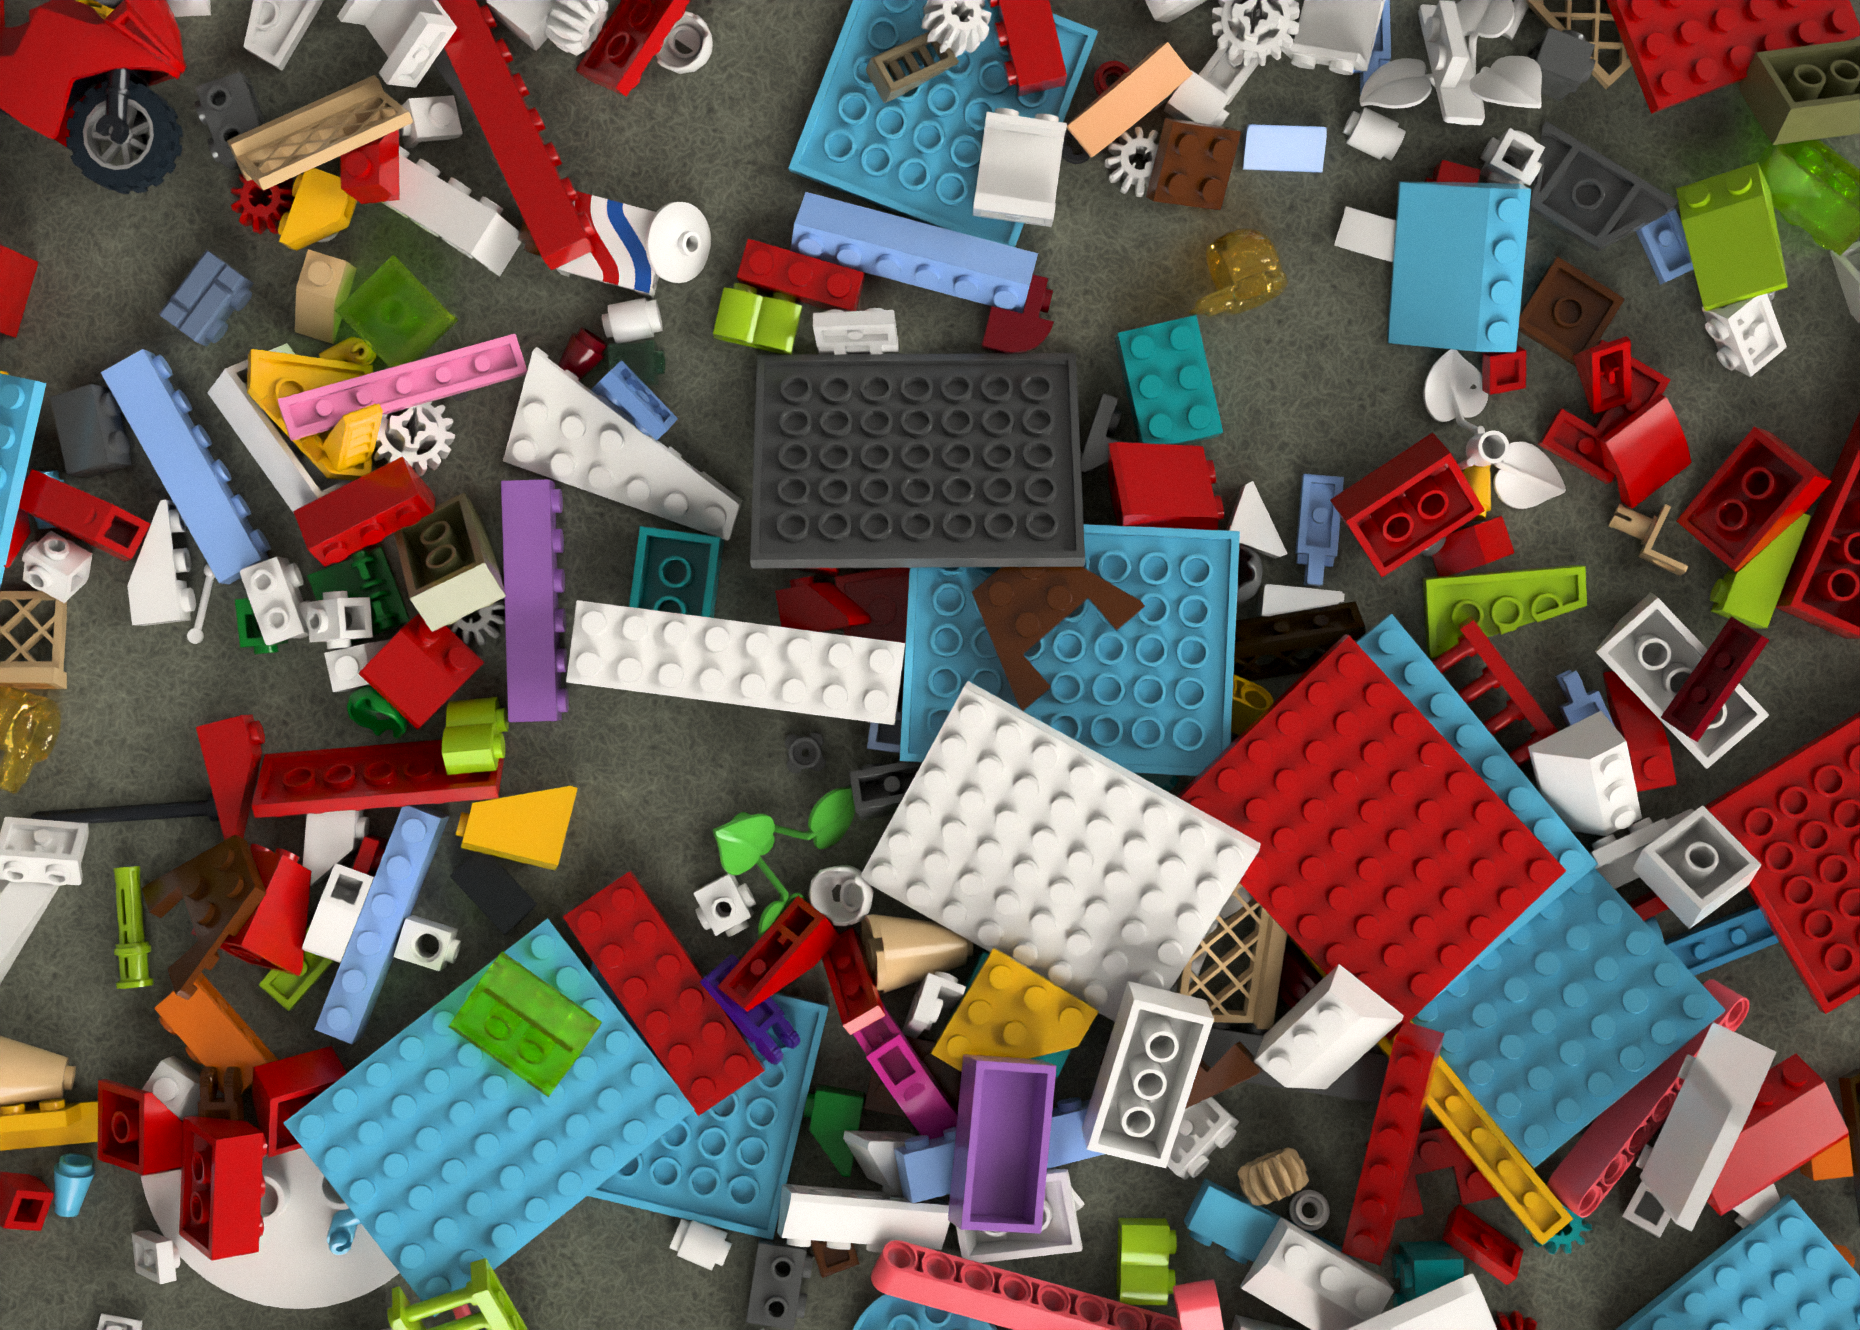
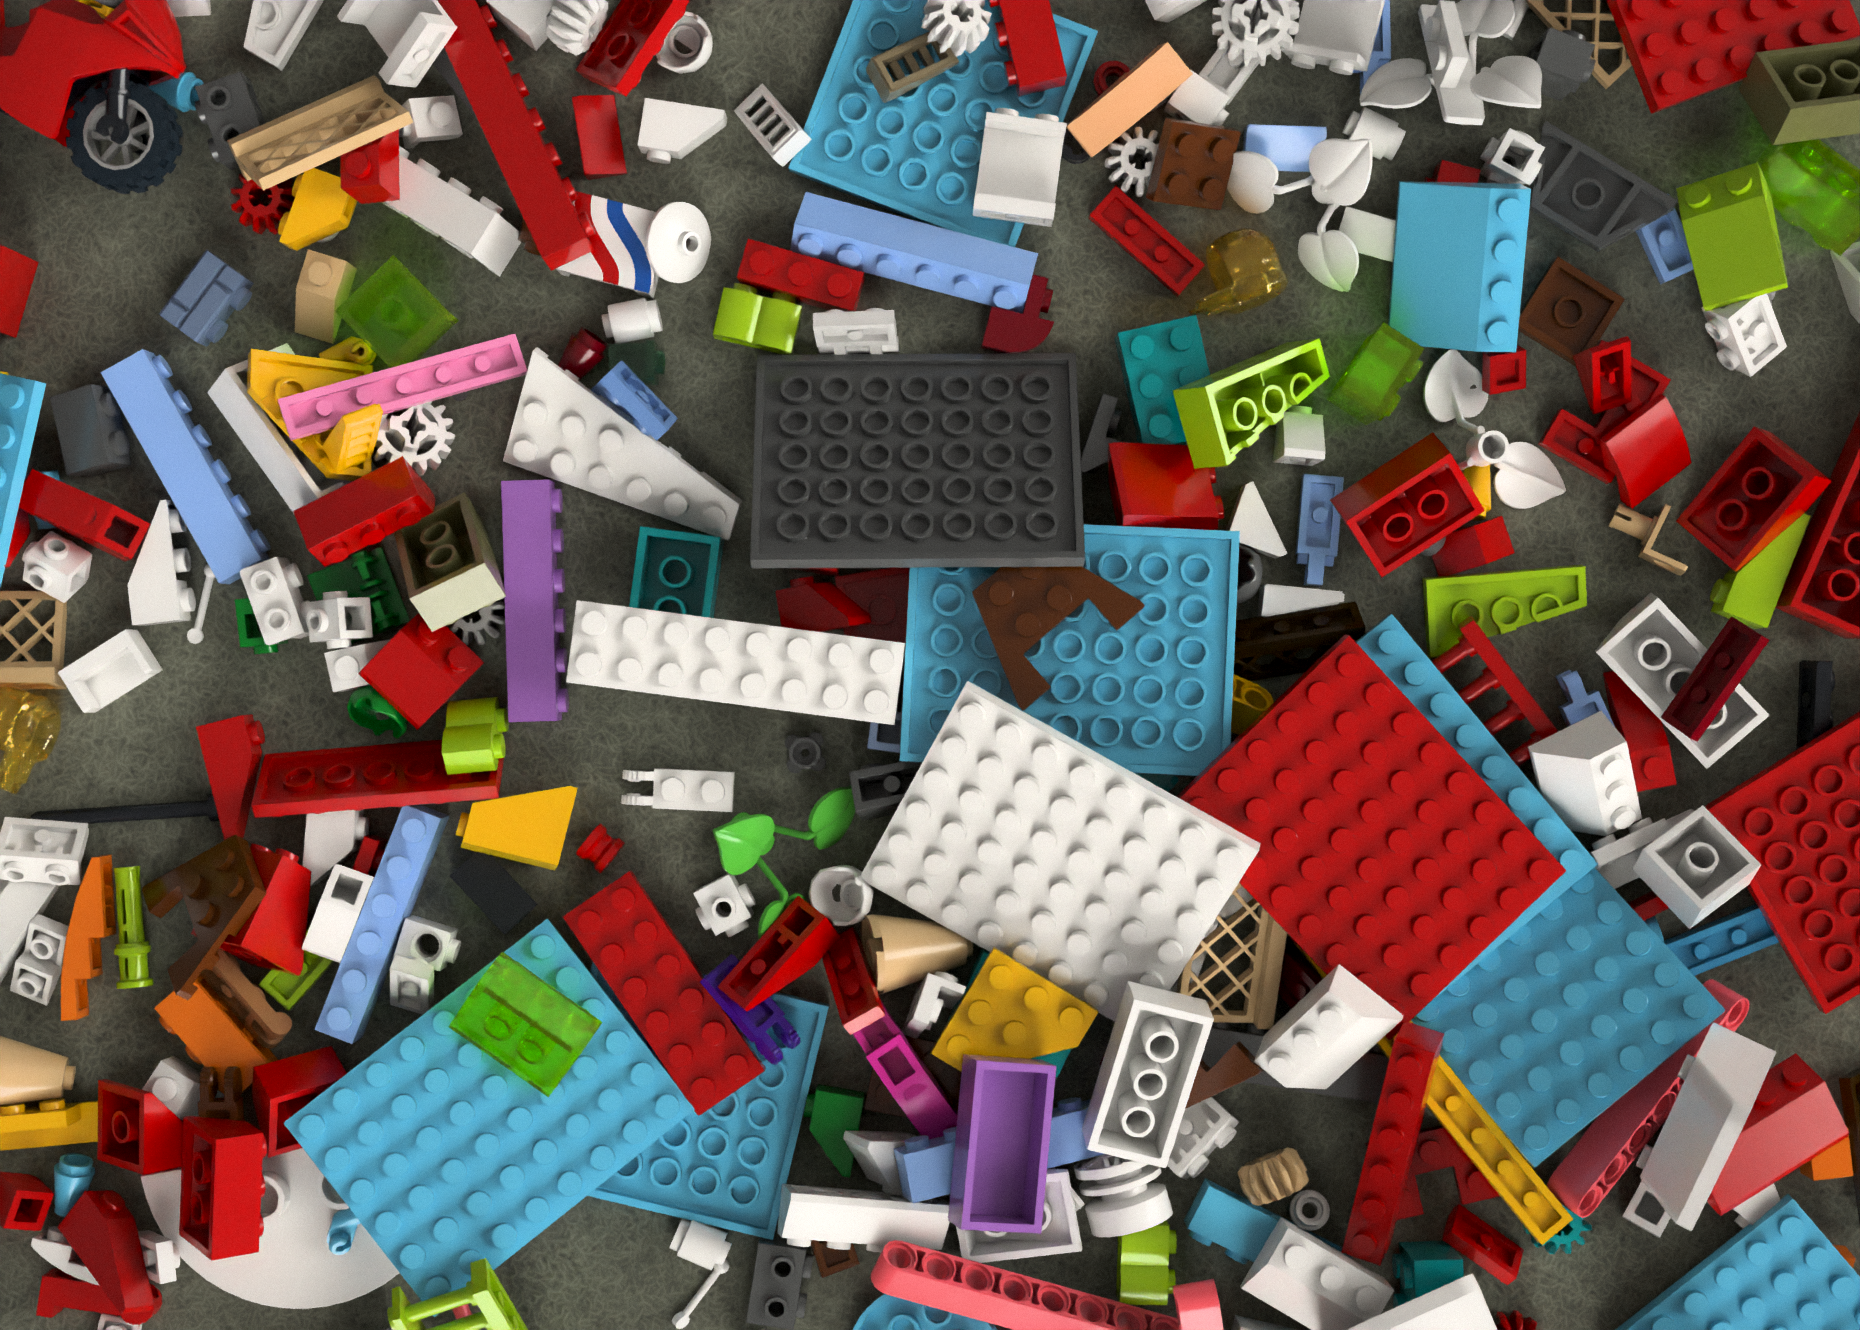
none -> white slope [10,914,69,1006]
none -> white slope [31,1226,100,1286]
none -> red leg [36,1268,162,1325]
none -> white panel [58,629,163,713]
none -> red slope [58,1190,154,1314]
none -> orange slope [61,854,116,1021]
none -> medium azure cone [149,72,204,112]
none -> medium nougat plate [200,949,292,1049]
none -> white plate [389,955,434,1015]
none -> red slope [572,95,627,180]
none -> red wheel [576,823,625,874]
none -> white hinge [621,768,735,812]
none -> white slope [638,98,727,164]
none -> white hinge [672,1259,729,1329]
none -> white slope [734,83,812,167]
none -> white wheel [1074,1154,1173,1237]
none -> red plate [1088,186,1205,297]
none -> lime wedge [1173,338,1330,469]
none -> white plant [1227,138,1372,292]
none -> white slope [1273,406,1325,466]
none -> clear neon green brick [1326,322,1425,425]
none -> black hinge [1796,660,1835,750]

